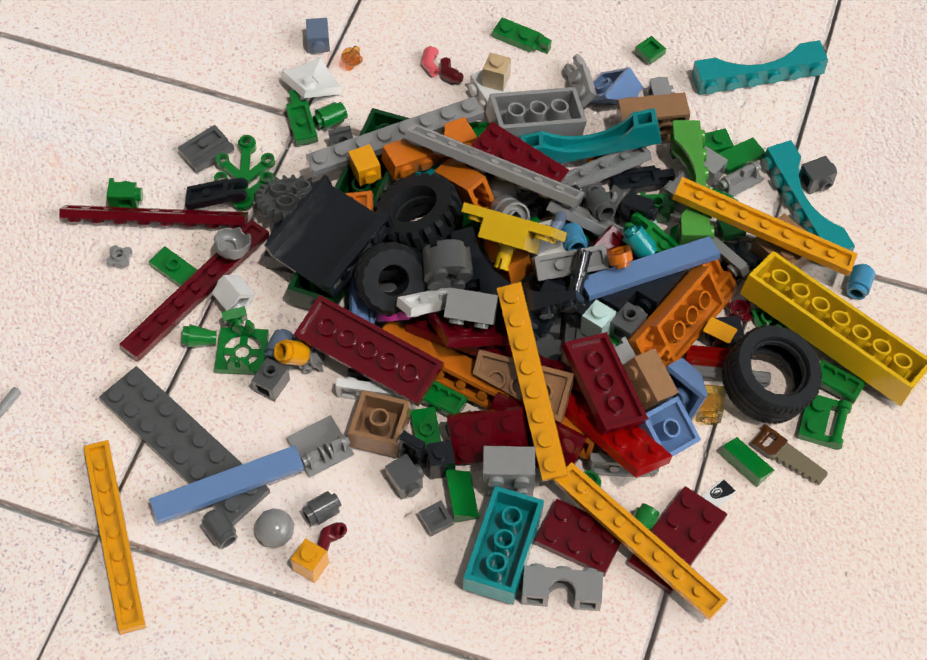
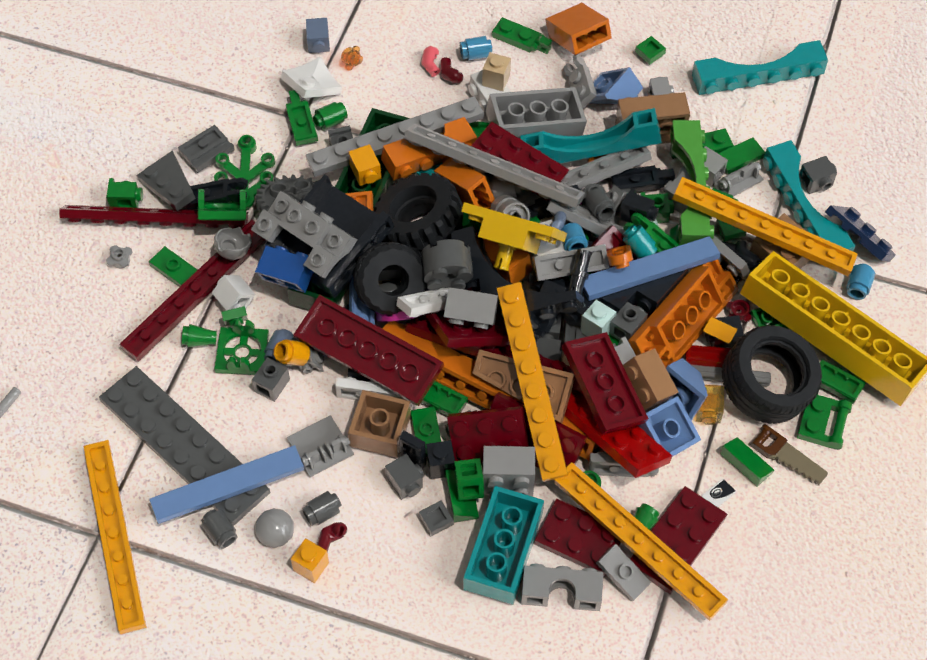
none -> dark grey wing [137,150,196,211]
none -> green piece [198,189,246,220]
none -> light grey bracket [251,191,357,278]
none -> blue brick [255,246,314,293]
none -> green brick [454,458,484,501]
none -> dark azure brick [460,36,492,61]
none -> orange brick [545,2,612,55]
none -> light grey plate [596,544,651,601]
none -> dark blue wing [825,205,896,262]

